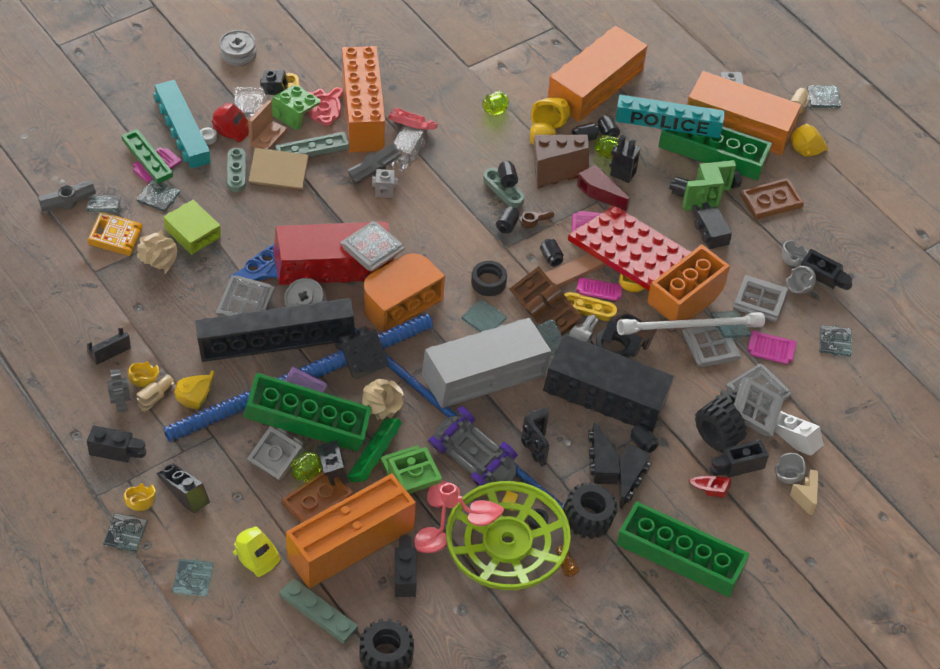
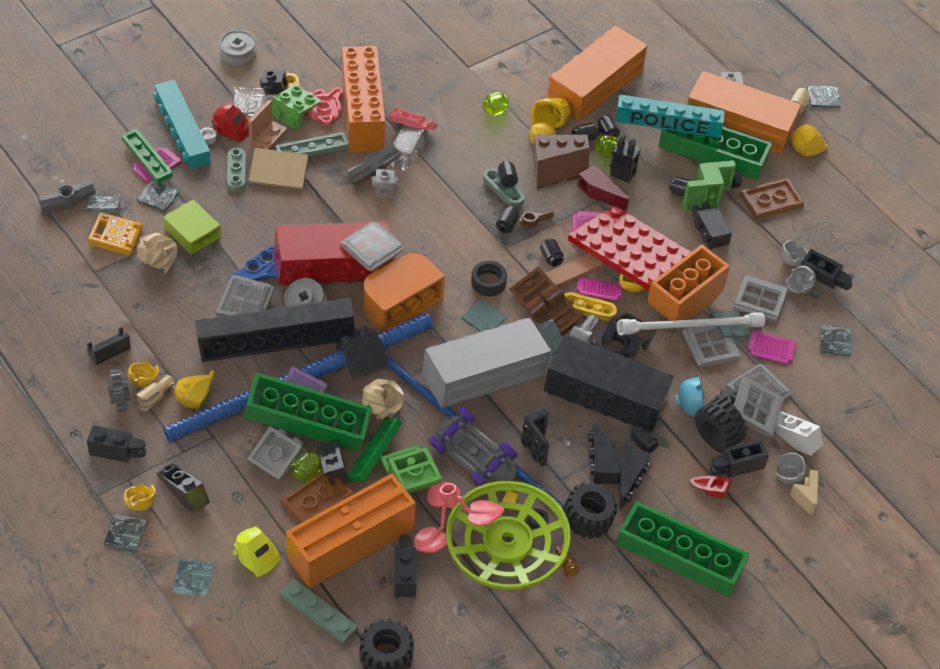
none -> medium azure cylinder [675,377,705,417]

